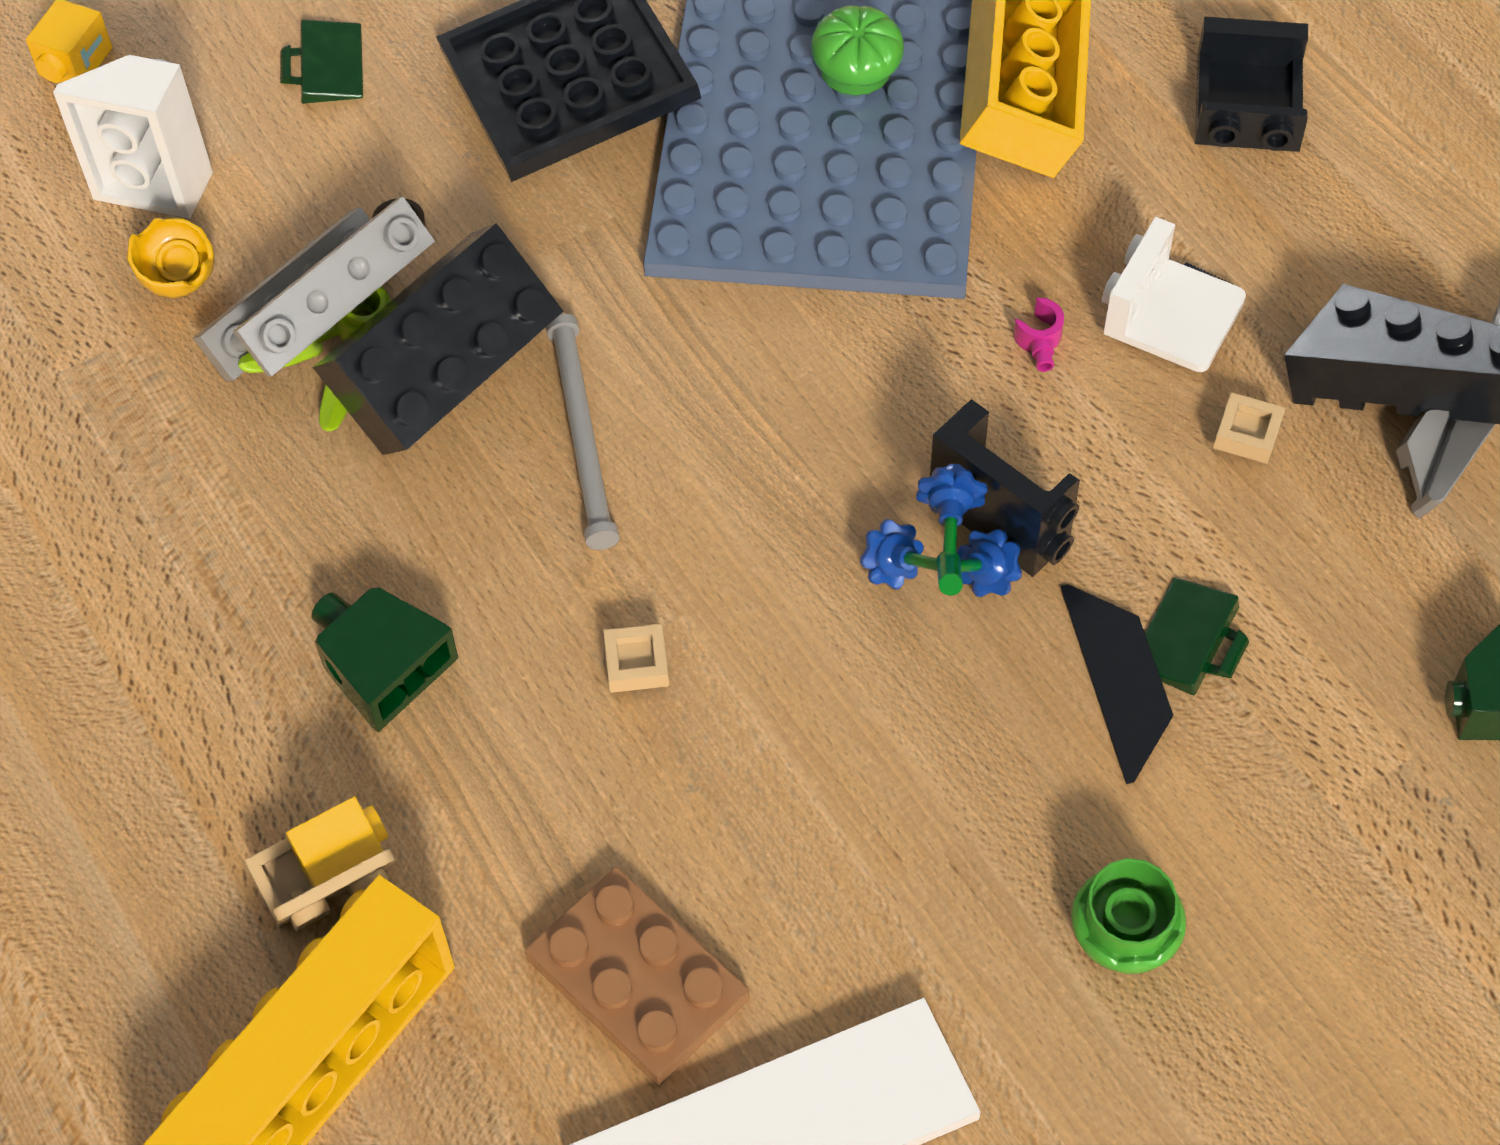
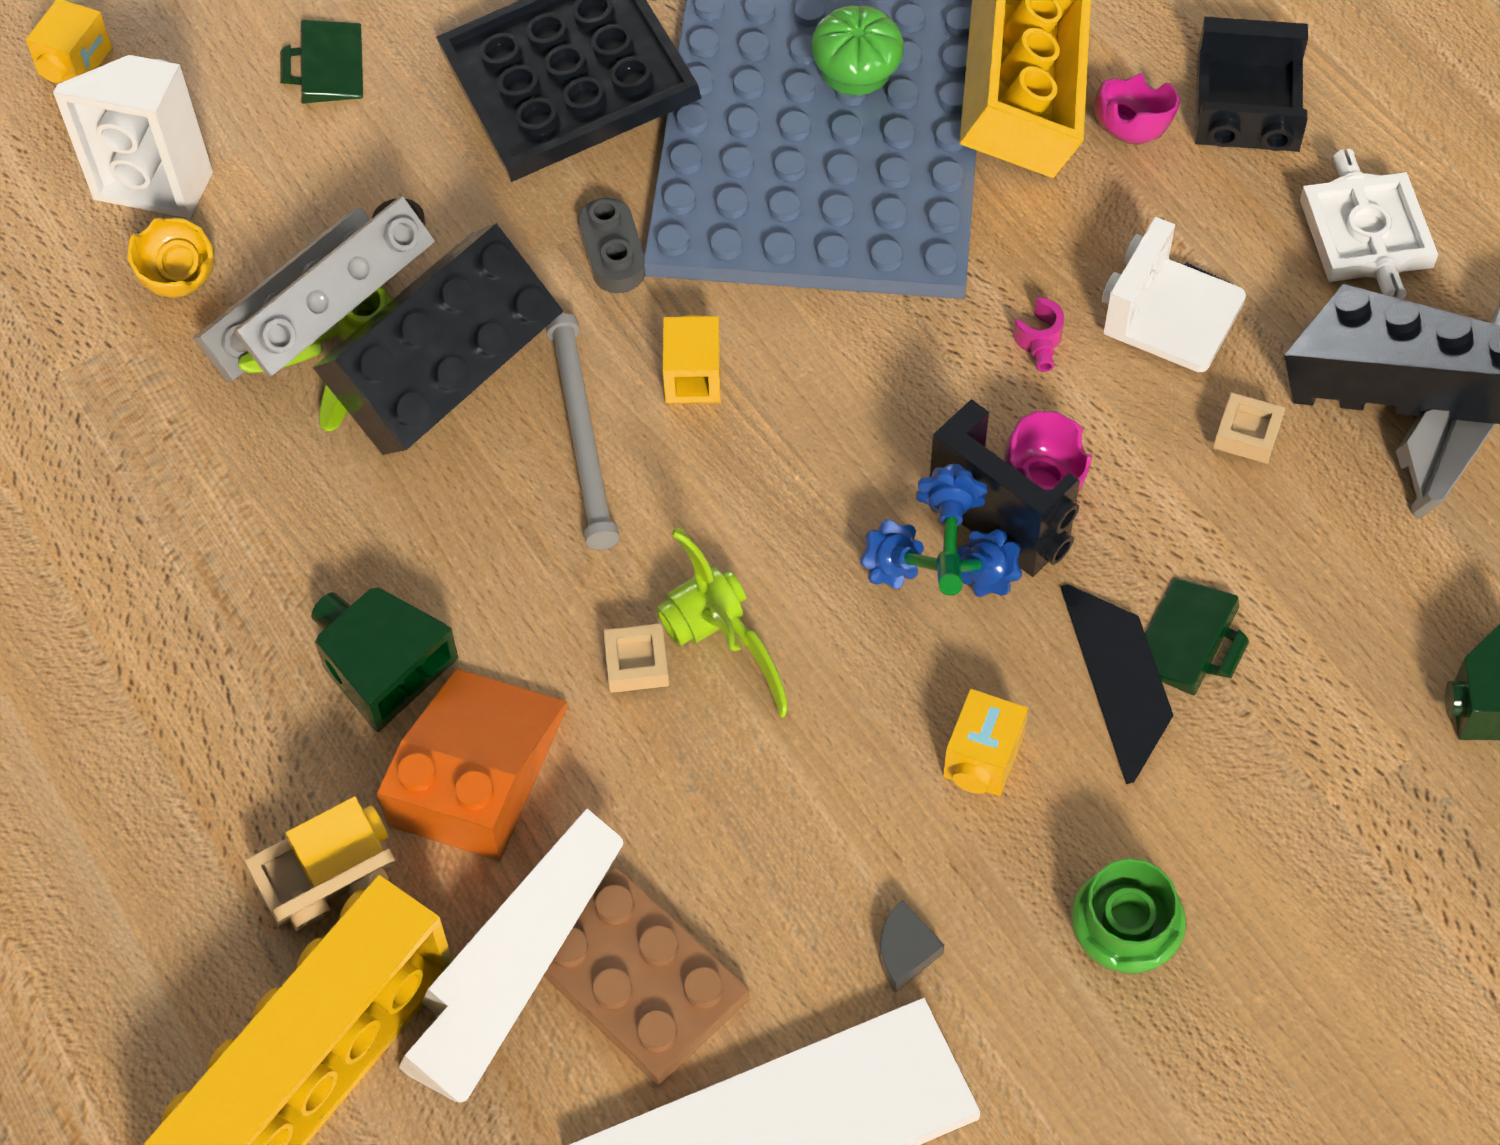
none -> orange slope [377,668,567,861]
none -> white wedge [398,809,623,1103]
none -> dark grey plate [579,198,645,293]
none -> lime plant [655,527,788,717]
none -> yellow brick [663,314,721,403]
none -> dark grey tile [880,900,944,992]
none -> yellow brick [943,688,1028,797]
none -> dark pink hair [1004,411,1092,492]
none -> dark pink hair [1094,73,1181,145]
none -> white plate [1300,149,1438,300]

